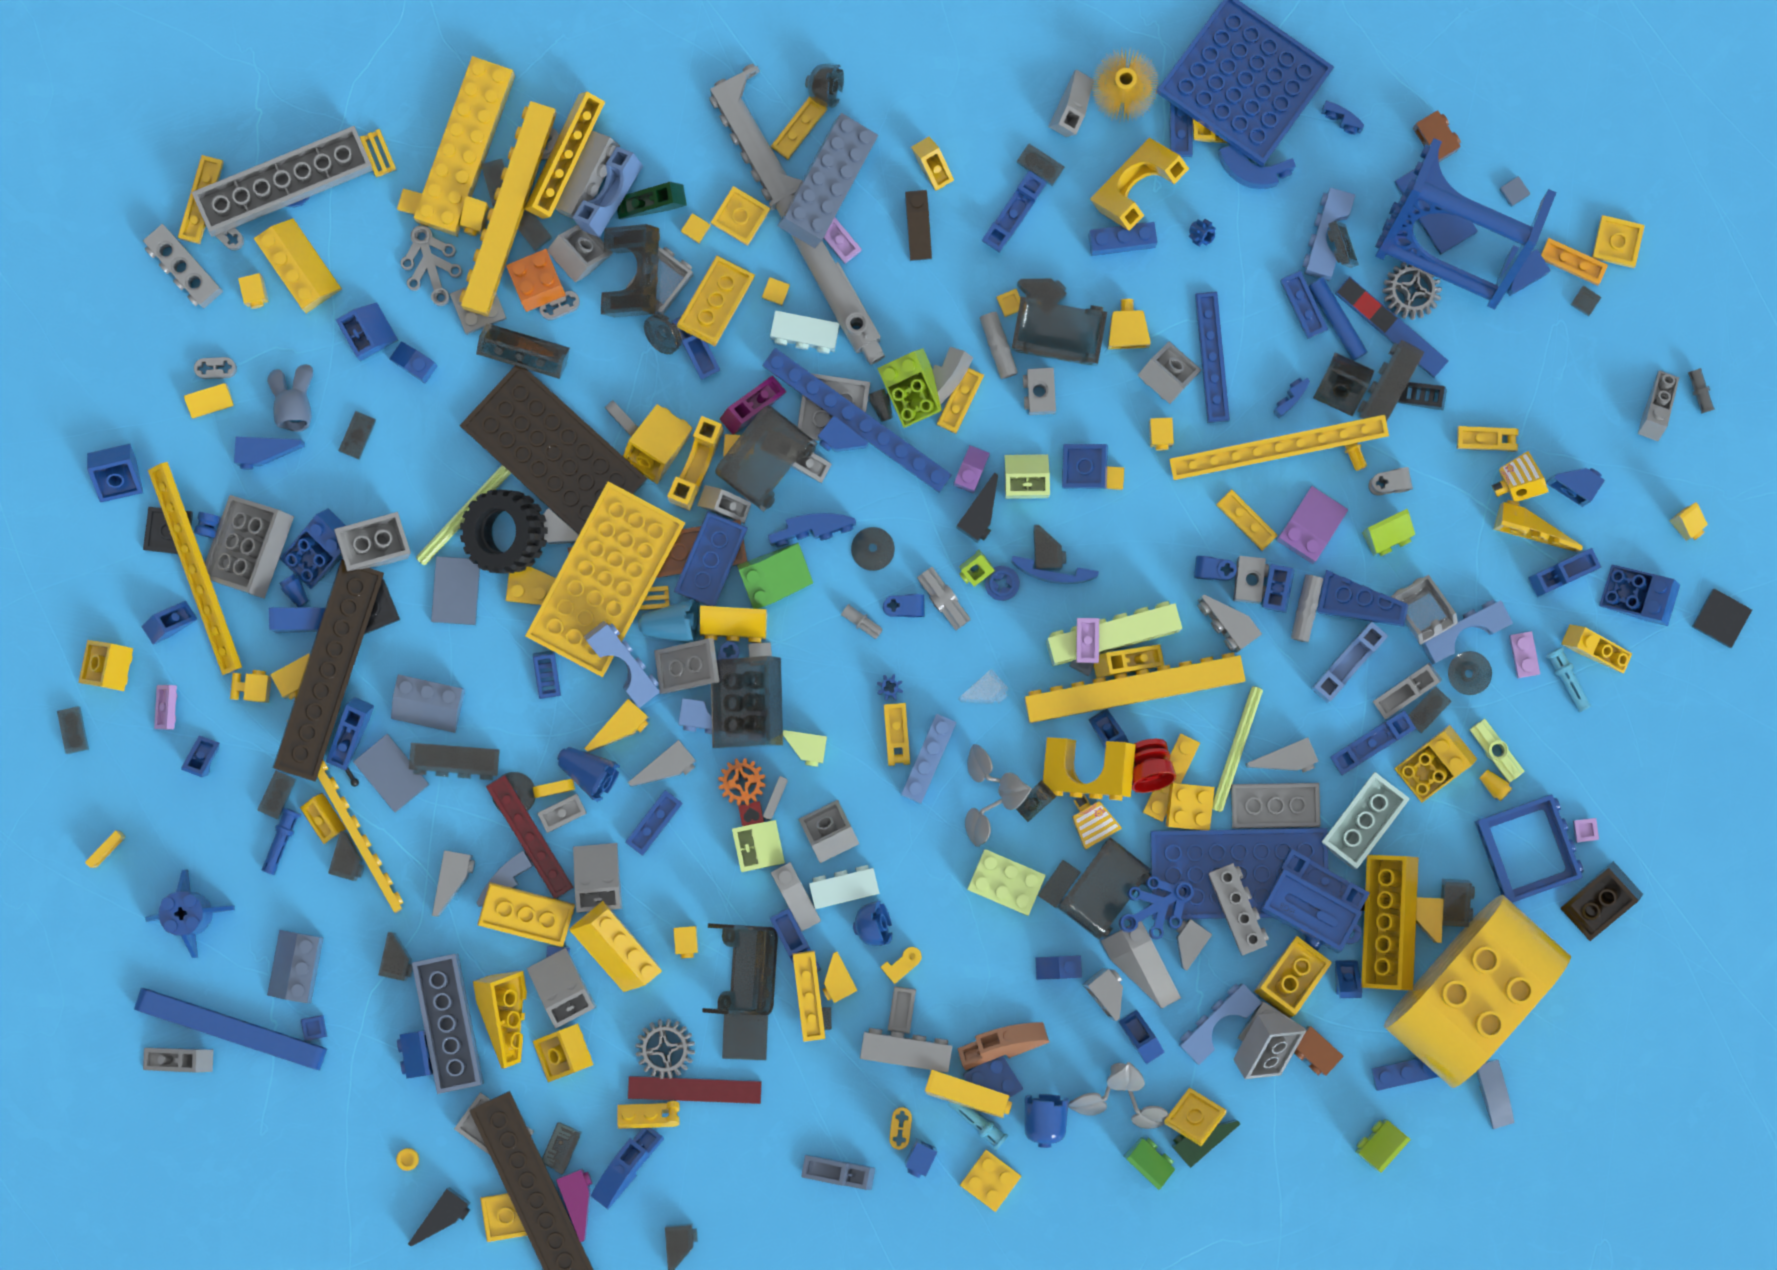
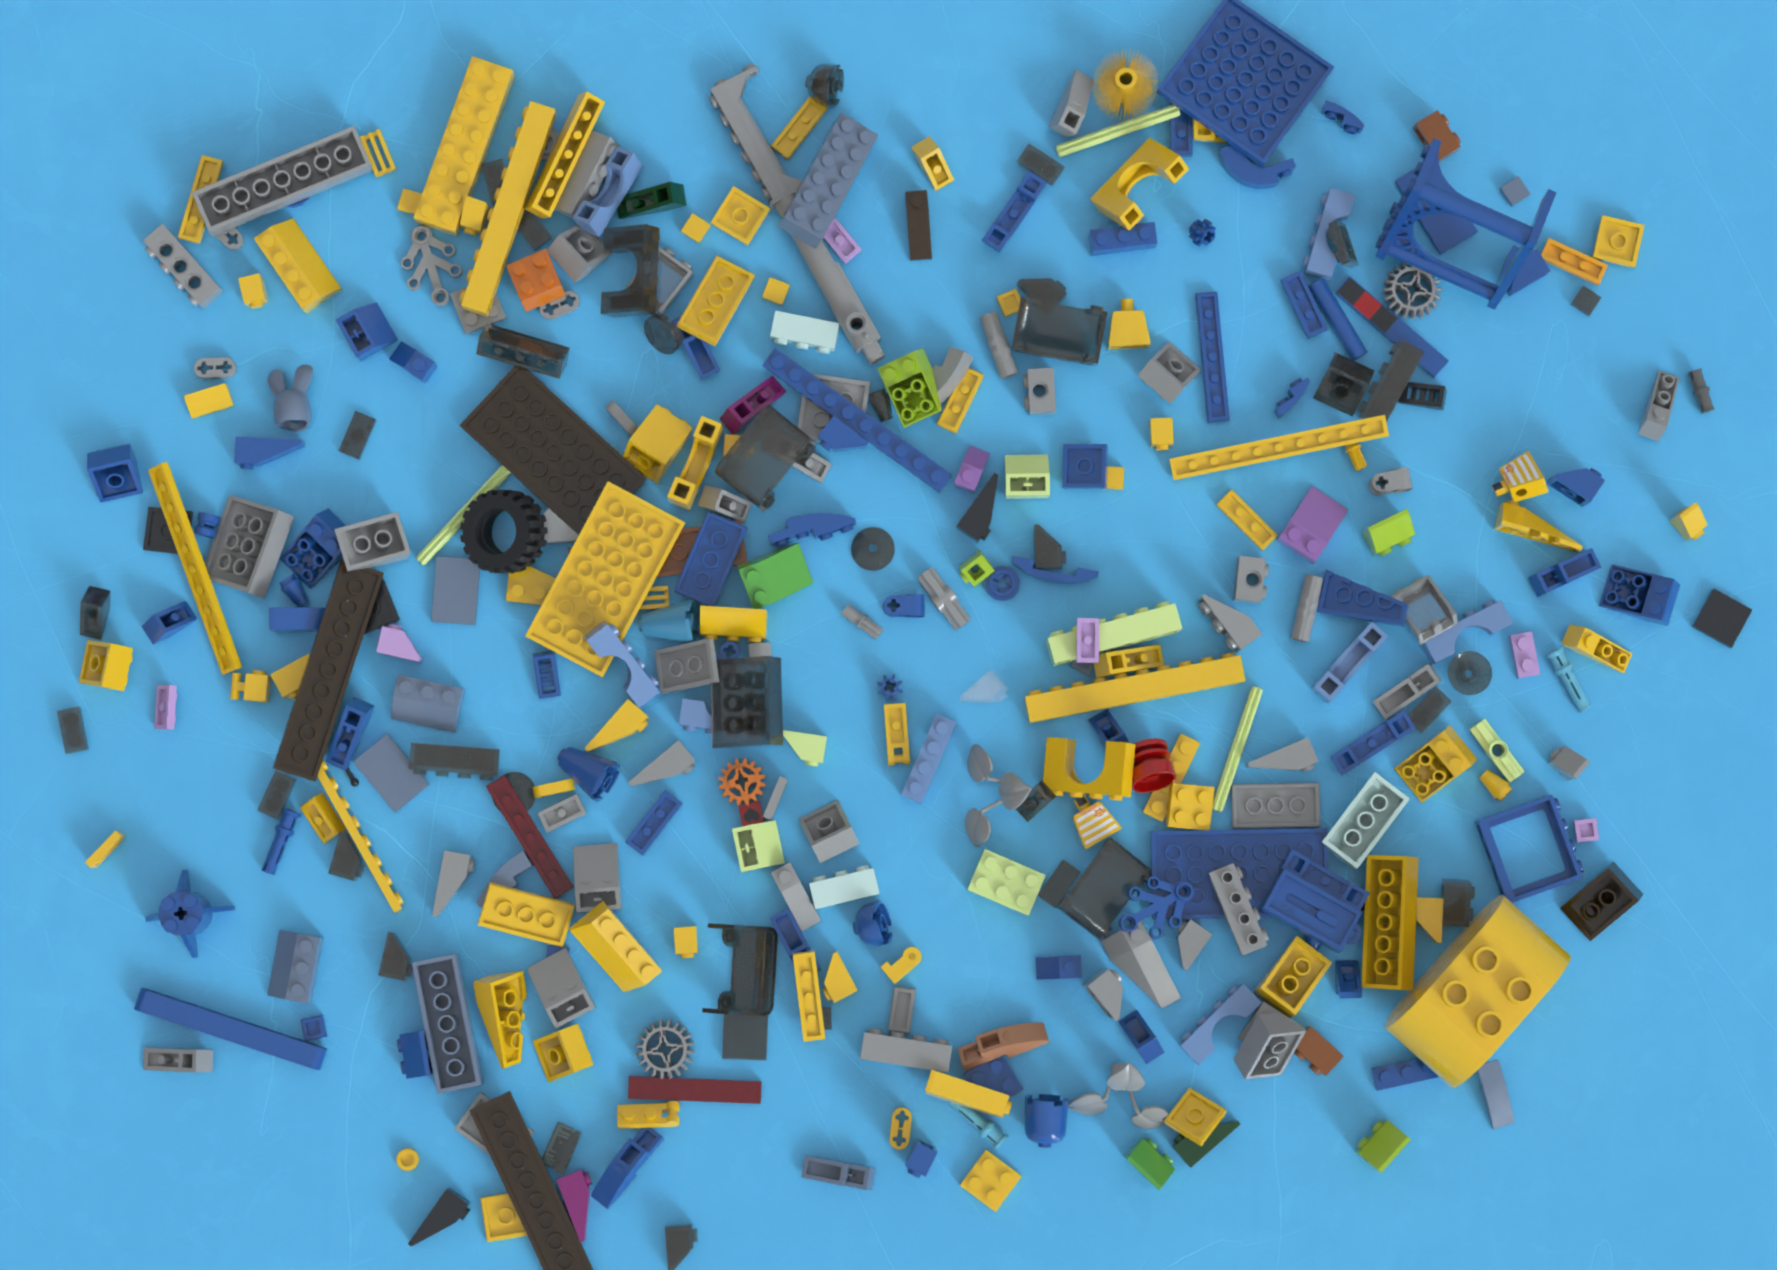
blue slope [181,735,220,777] -> none
blue piece [1194,556,1237,581] -> none
blue brick [1263,564,1295,613] -> none
yellow plate [1457,426,1519,452] -> none
none -> clear smoke slope [80,586,111,640]
none -> lavender slope [376,624,423,663]
none -> yellowish green axle [1056,105,1180,157]
none -> light grey slope [1547,746,1590,781]

